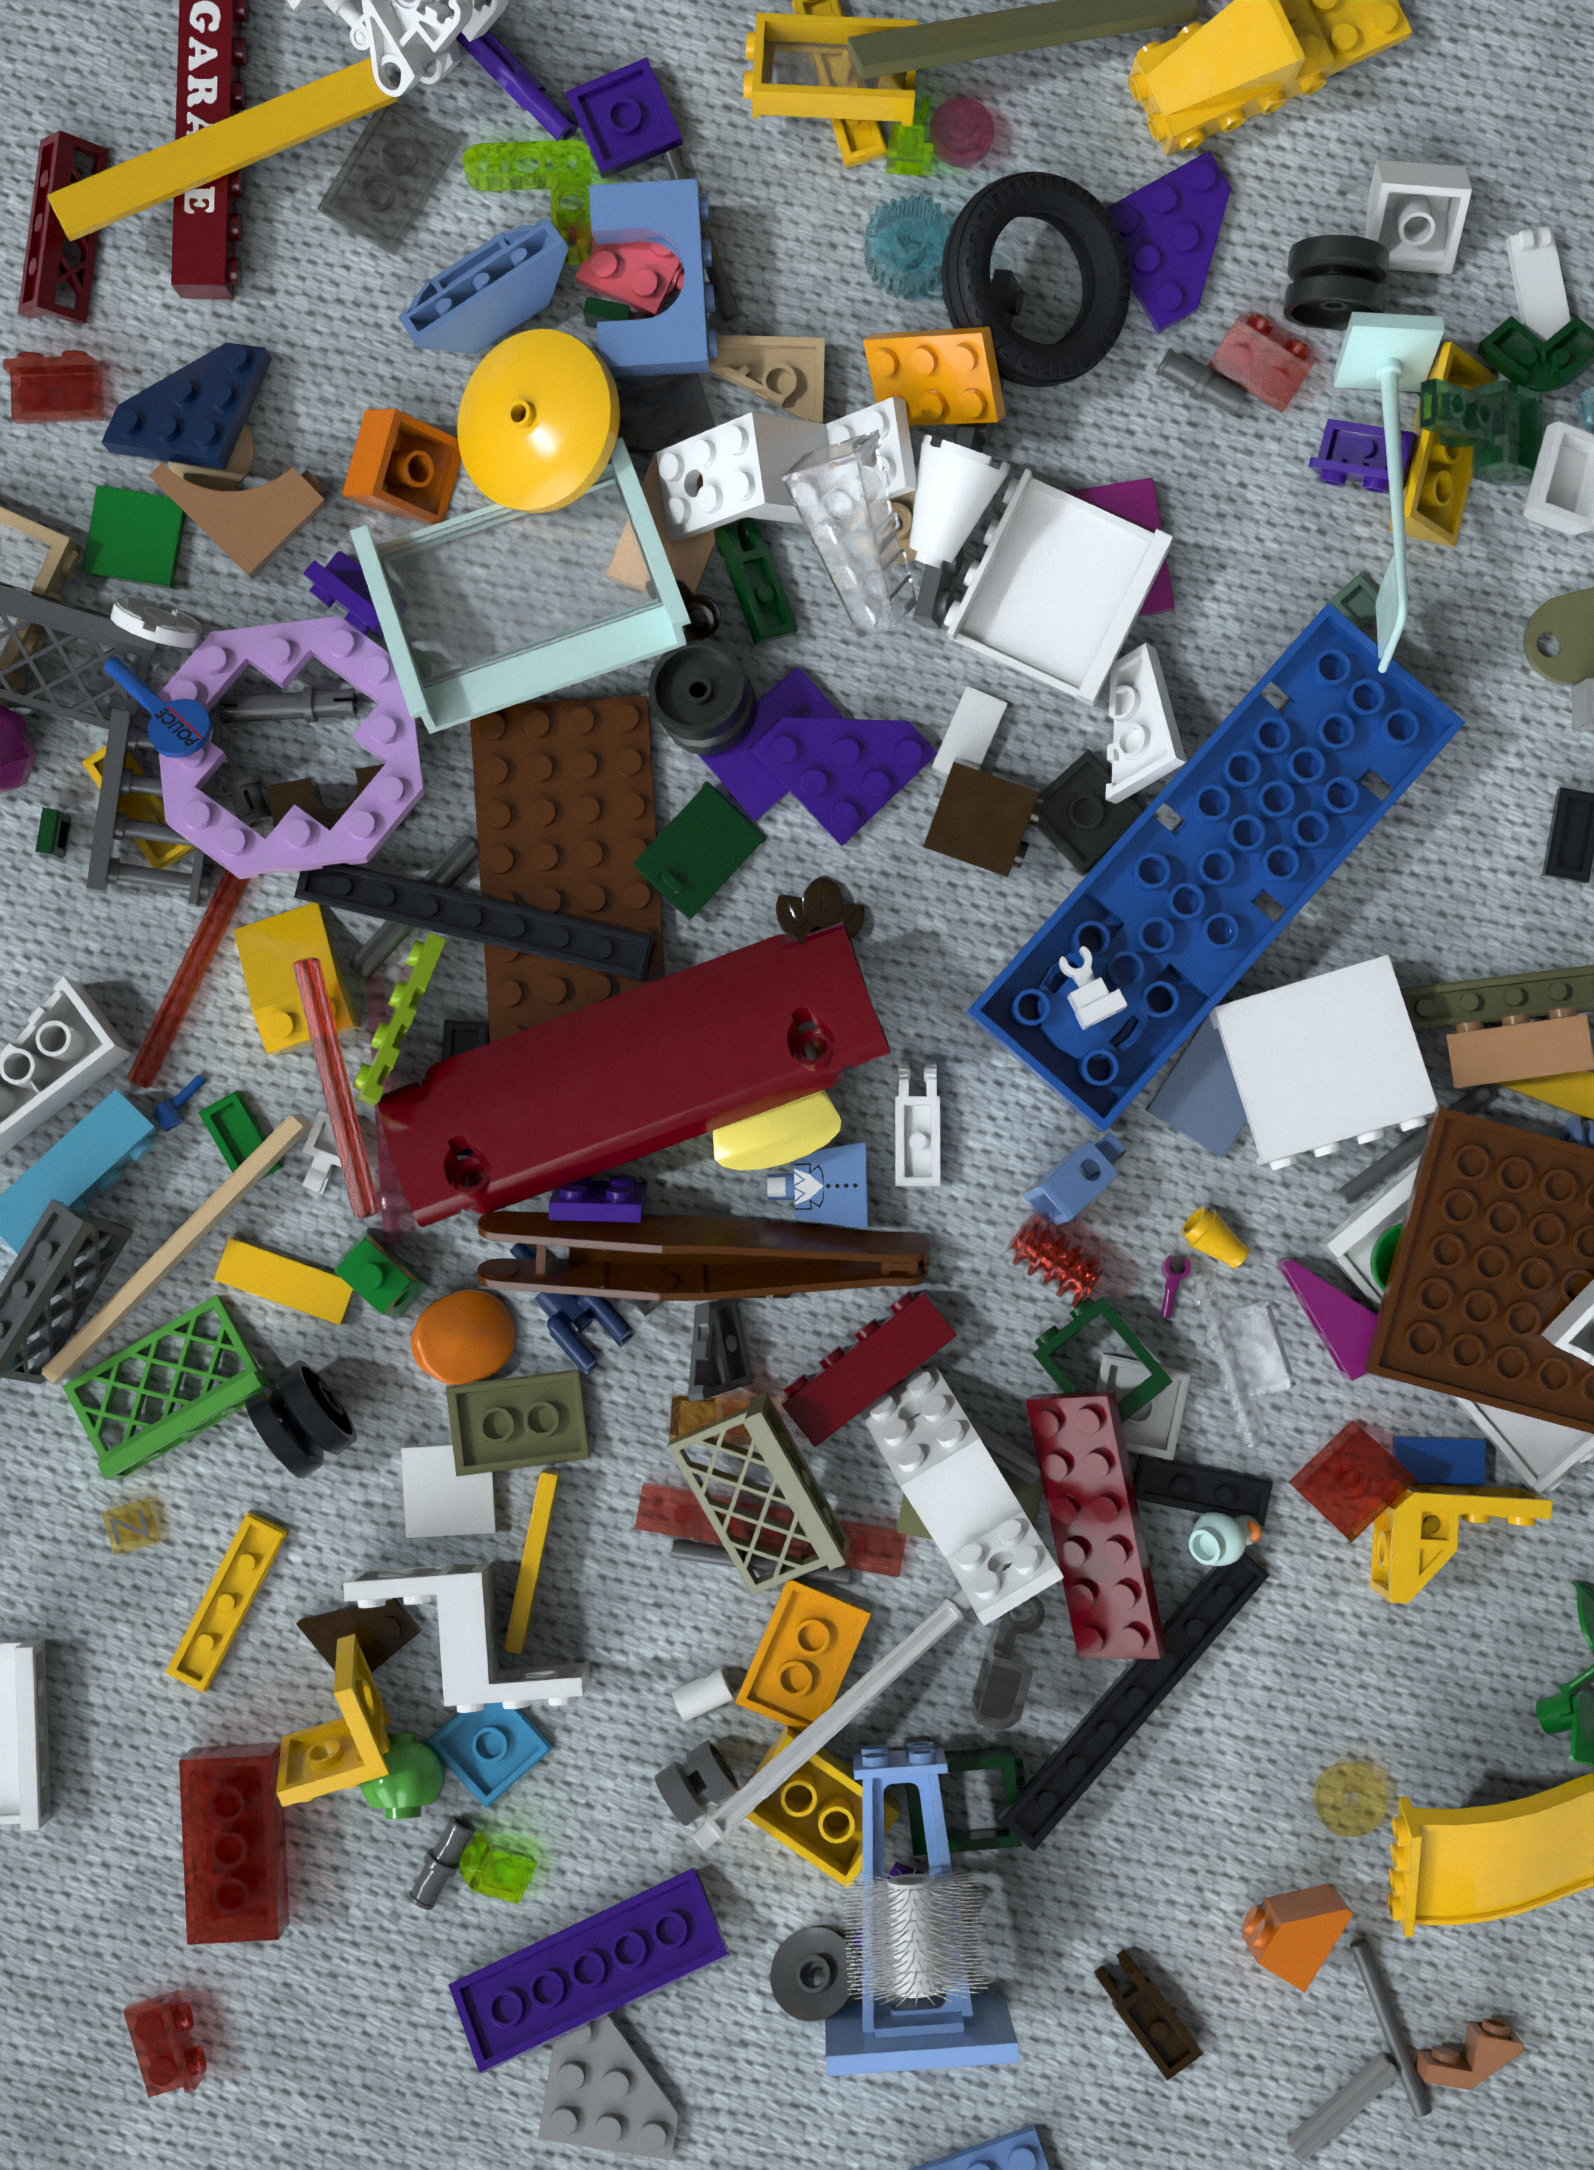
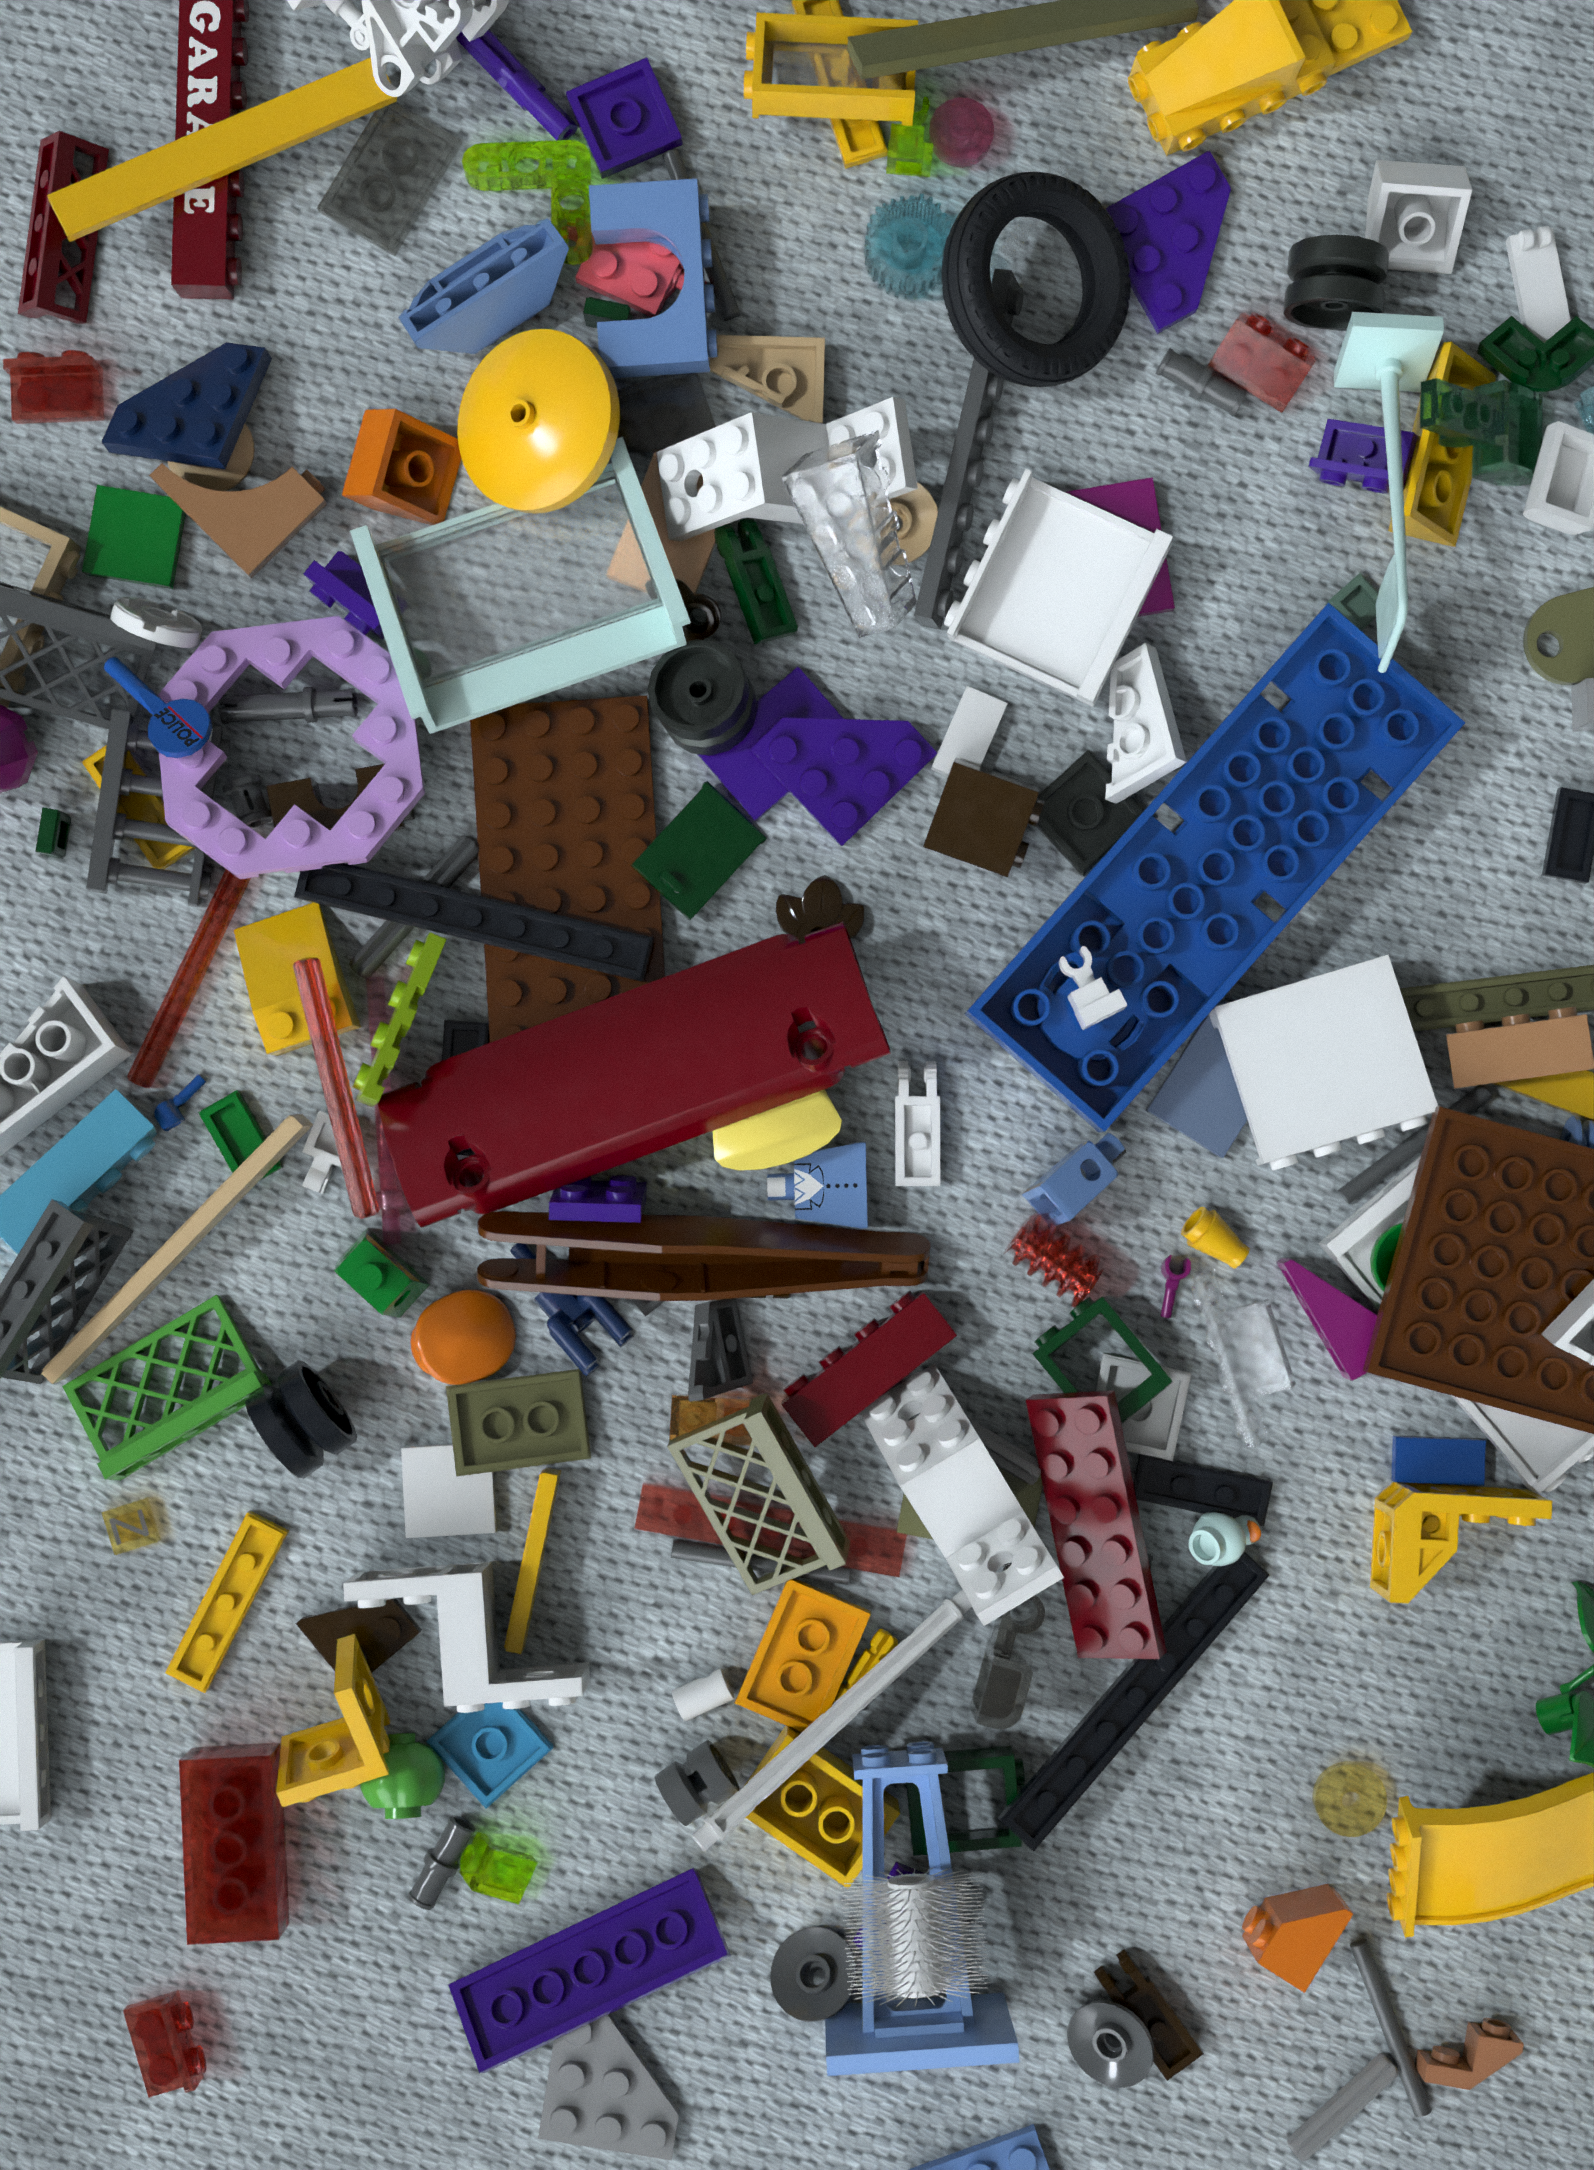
yellow tile [214,1237,355,1325] -> none
light orange plate [863,327,1006,426] -> none
white cone [909,434,1011,569] -> none
clear red plate [1289,1420,1416,1543] -> none
none -> yellow axle [834,1628,898,1702]
none -> dark grey dish [1067,2000,1154,2088]

